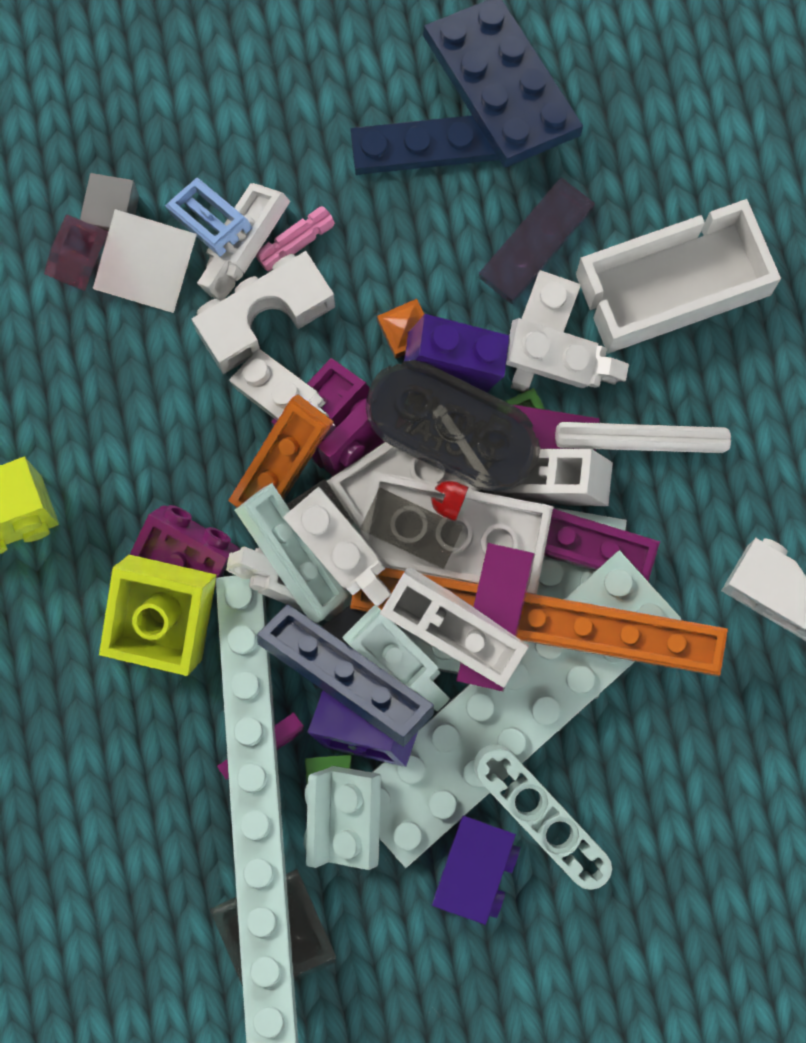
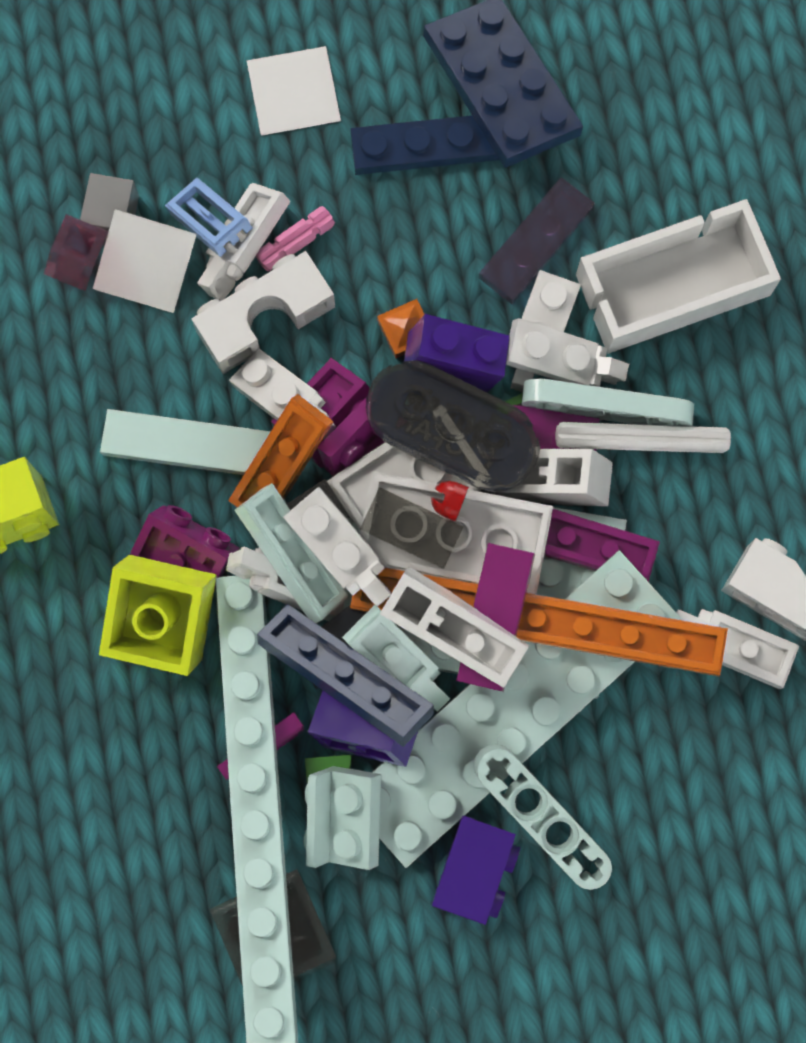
none -> light aqua tile [100,409,271,475]
none -> white sticker [247,46,341,136]
none -> light aqua beam [522,379,694,426]
none -> white hinge [676,609,799,689]

